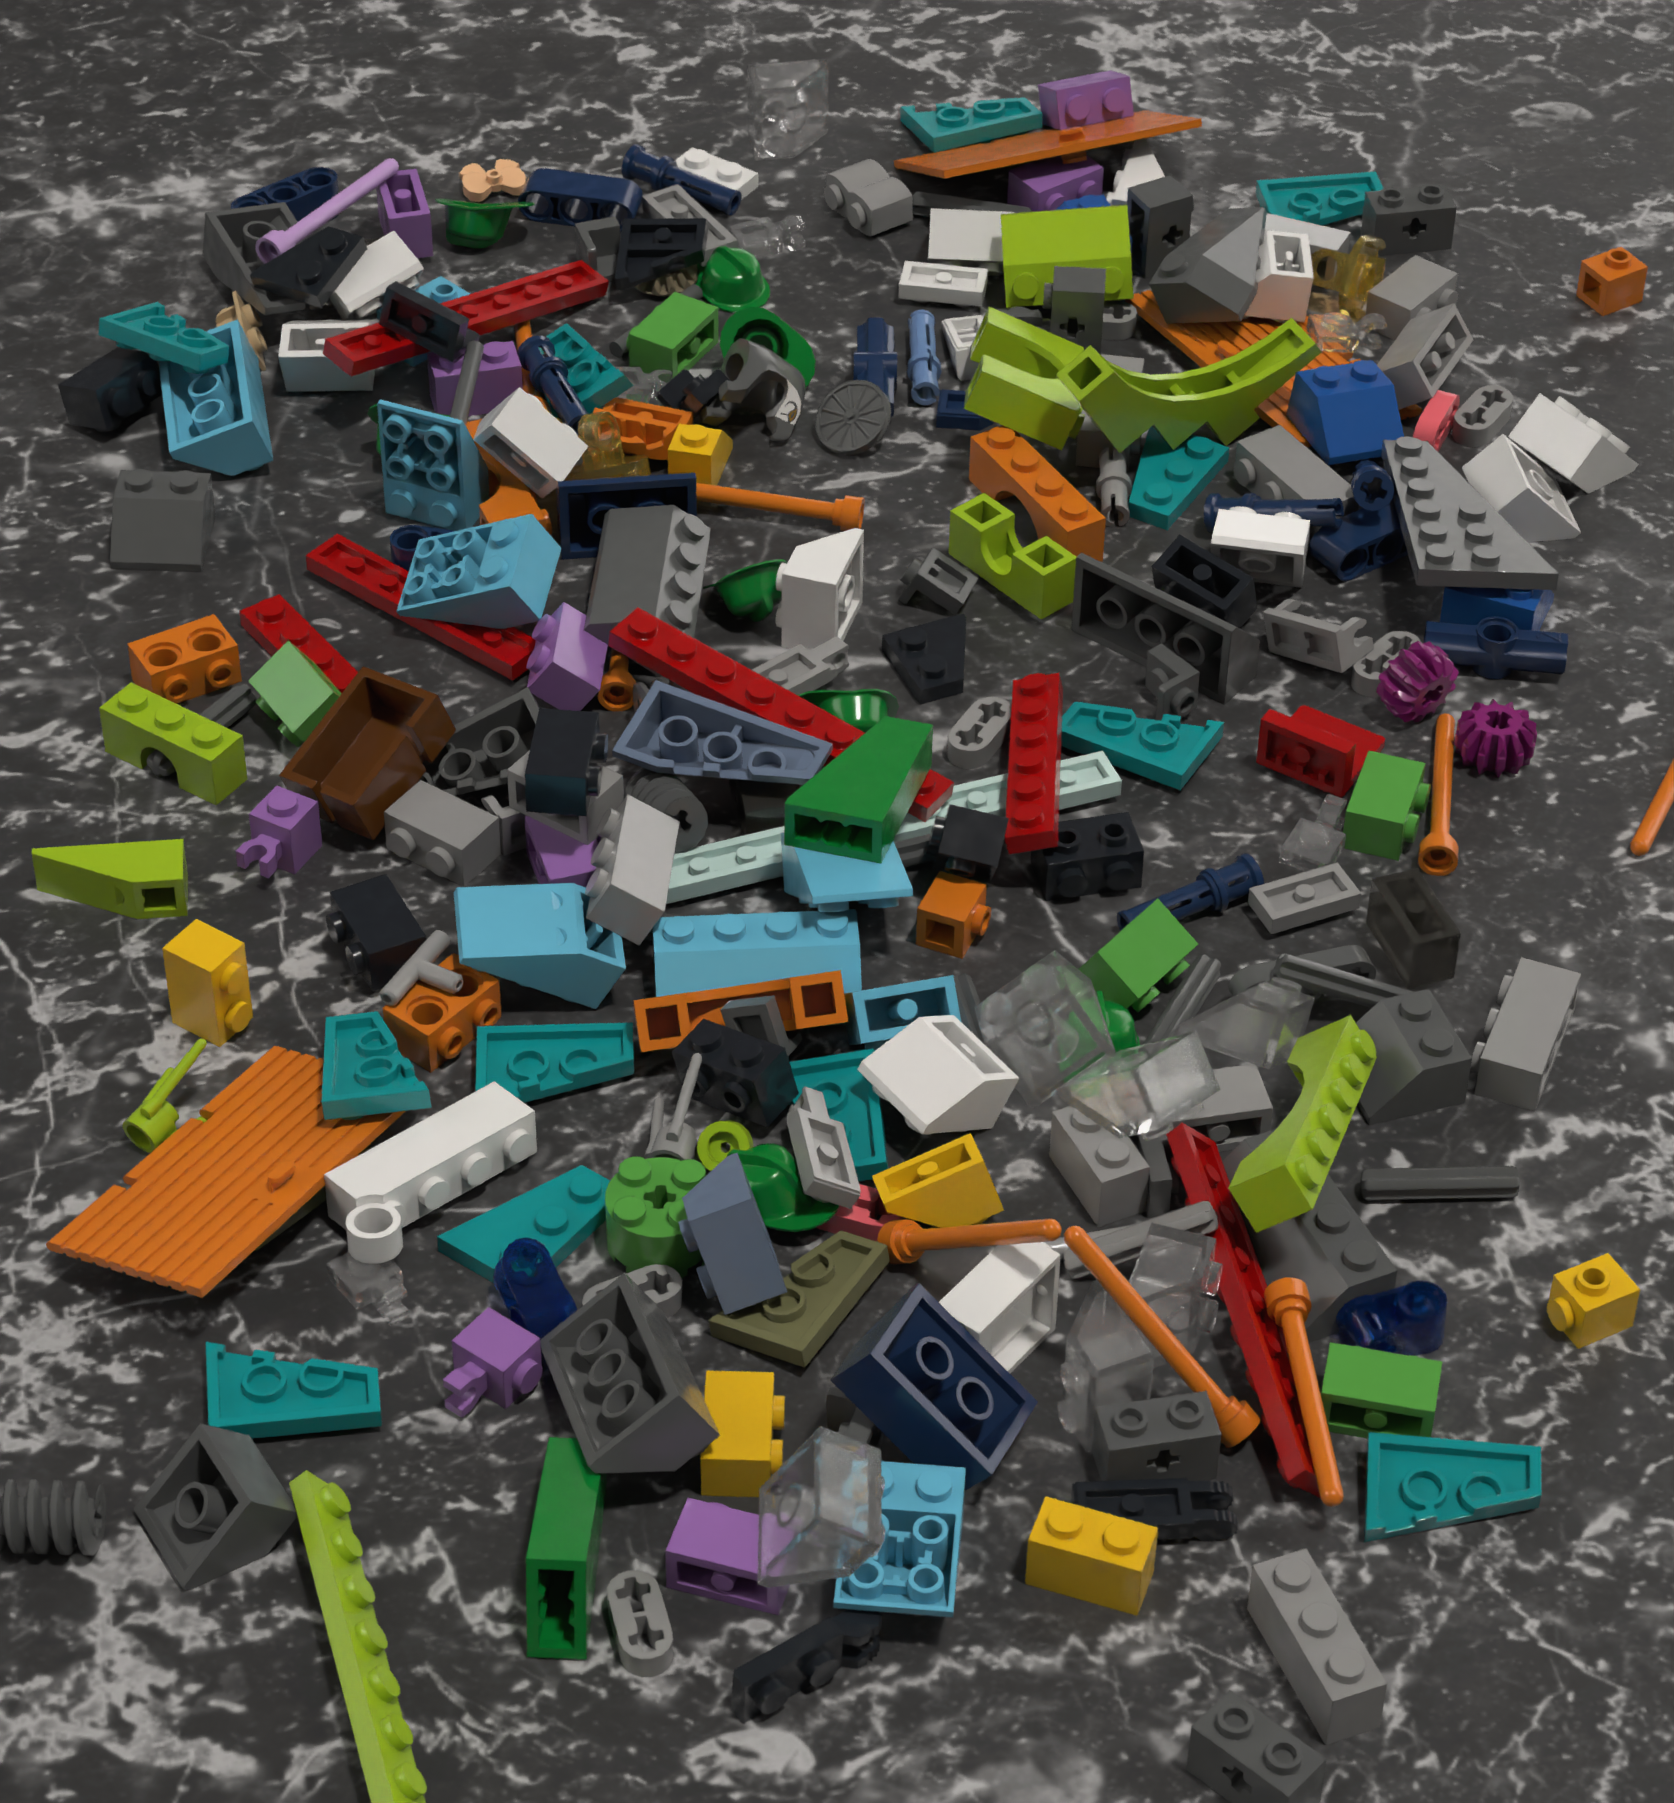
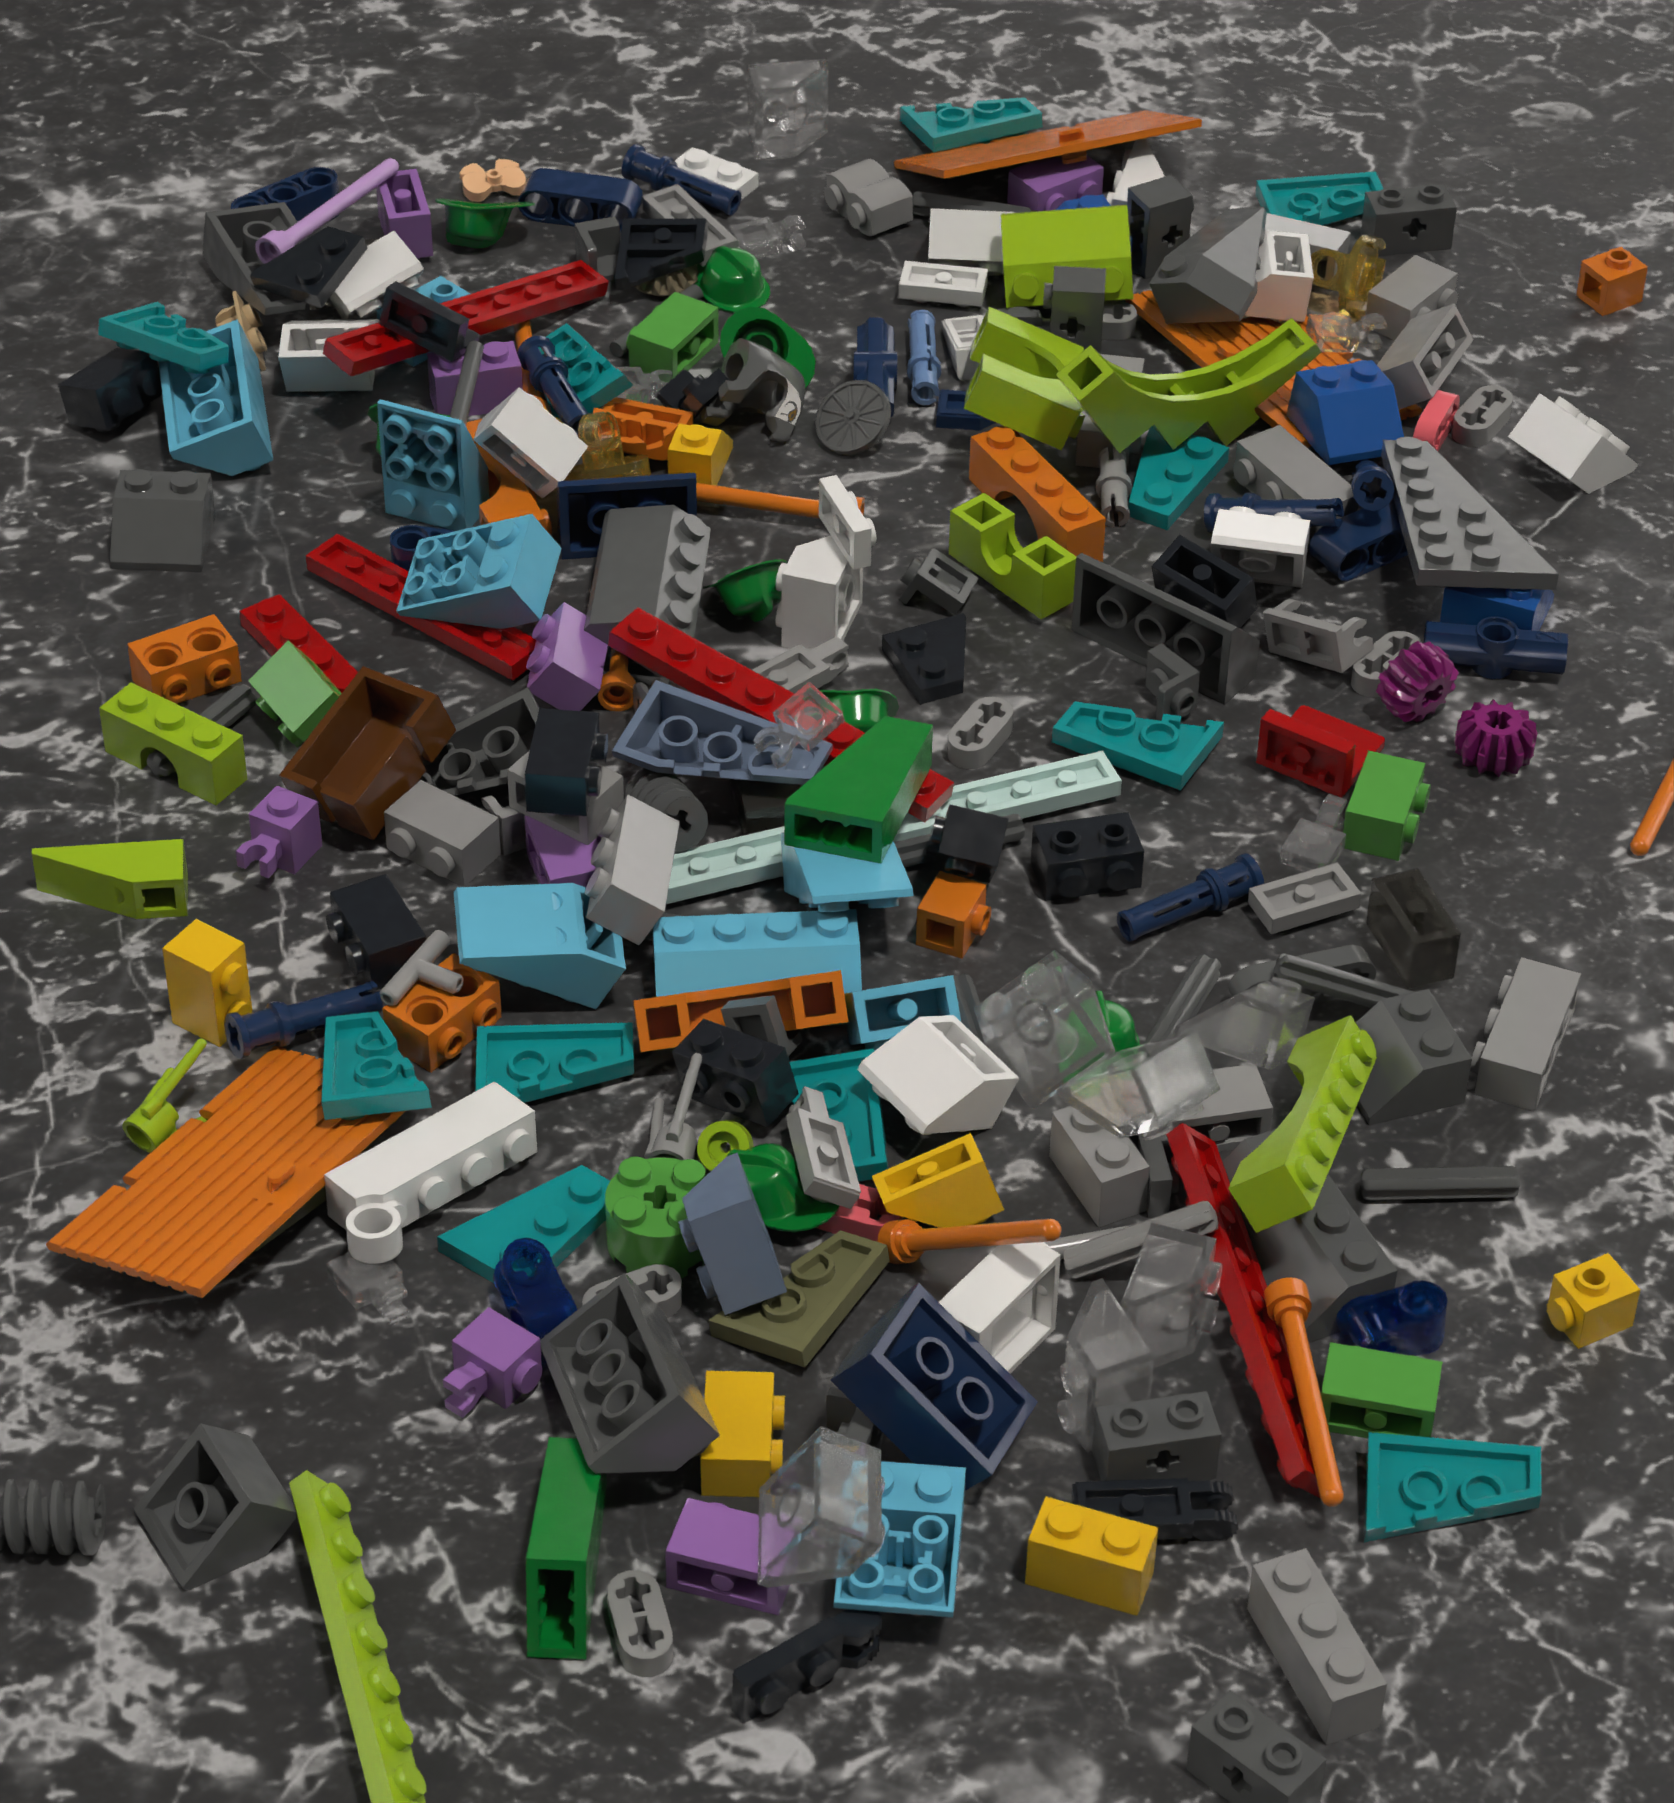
teal wing [206,1342,382,1439] -> none
red plate [1005,673,1063,854] -> none
medium lavender brick [1038,70,1134,130] -> none
orange piece [1064,1226,1261,1448] -> none
bright green brick [1074,899,1198,1013] -> none
orange piece [1418,713,1459,876] -> none
white slope [1462,434,1581,543] -> none
none -> dark blue pin [224,981,383,1059]
none -> clear plate [753,682,845,769]
none -> white plate [819,475,877,570]

